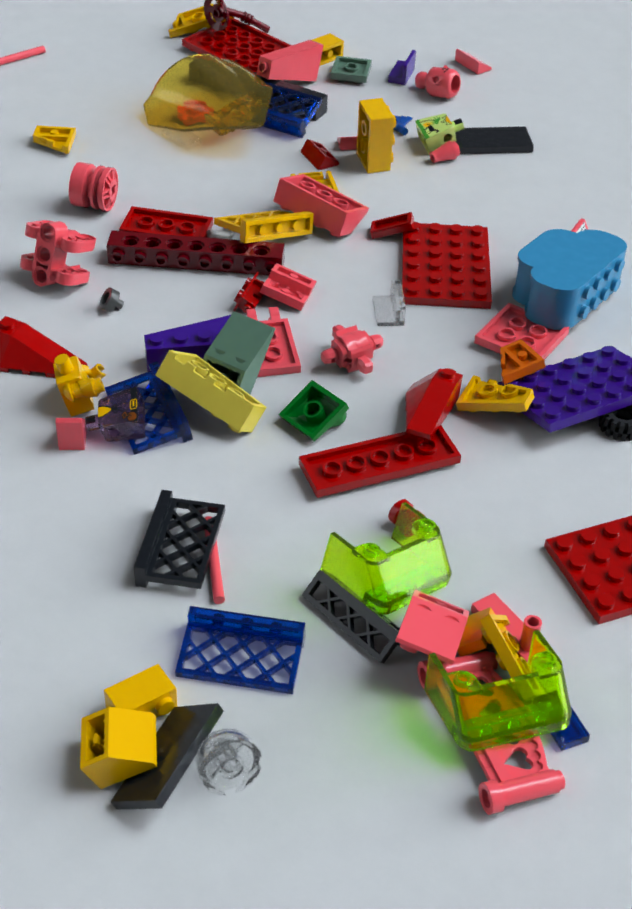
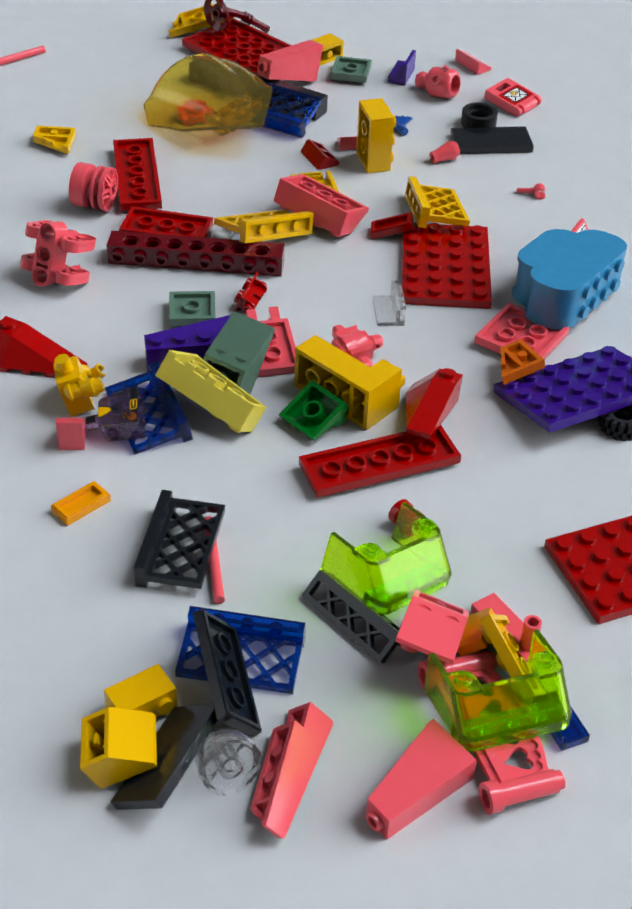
dark grey tile [100,287,124,312] -> none
coral slope [260,263,317,311] -> none
yellowish green torso [415,113,464,154] -> none
yellow wing [456,375,534,413] -> none
none -> light orange tile [51,481,111,526]
none -> red plate [113,138,162,212]
none -> sand green plate [169,291,215,327]
none -> black tile [193,609,262,737]
none -> coral wedge [250,702,333,839]
none -> yellow hinge [294,335,405,431]
none -> coral slope [366,719,477,839]
none -> yellow fence [404,176,470,228]
none -> black tyre [461,102,498,128]
none -> coral container [484,78,542,117]
none -> coral hand [517,183,545,199]

